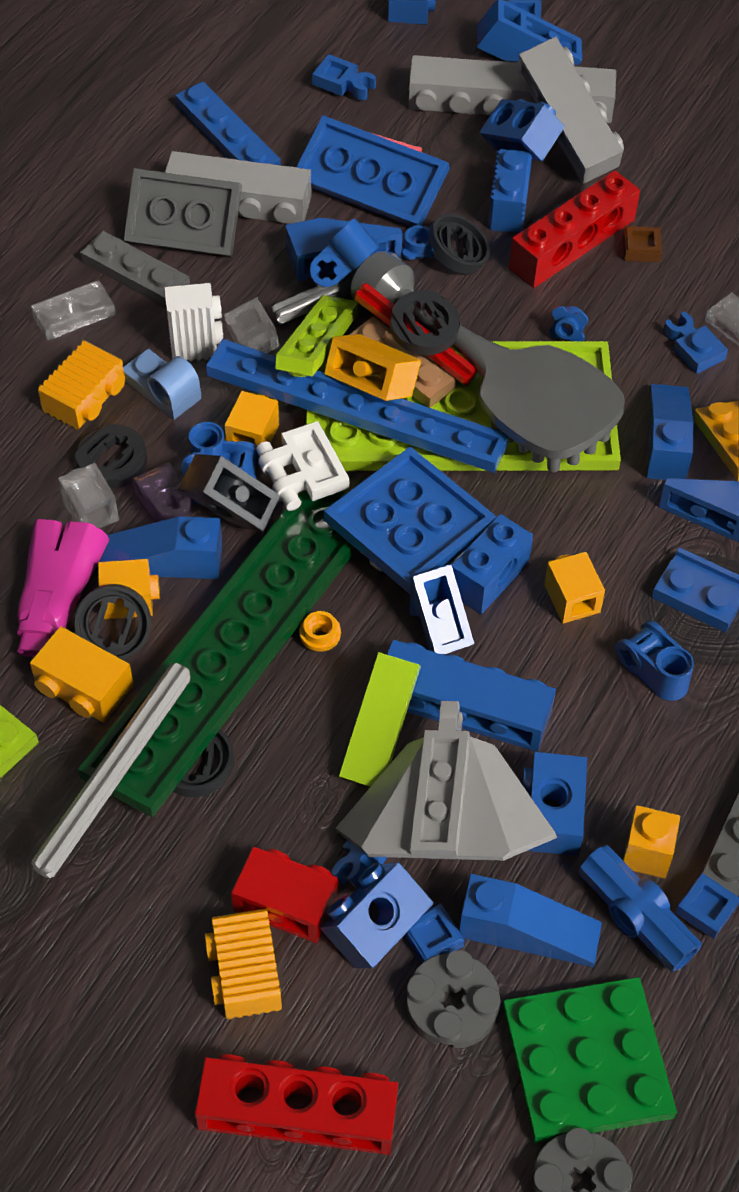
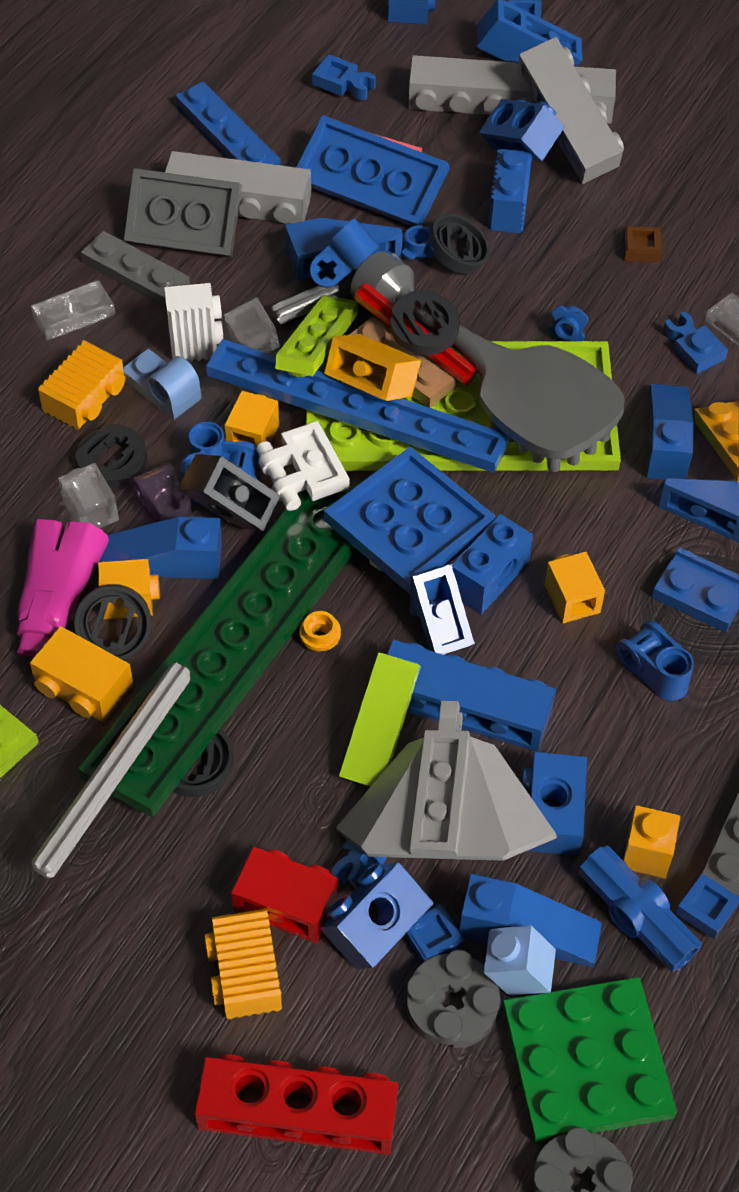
red brick [509,170,640,289] -> none
none -> light blue brick [484,926,556,995]

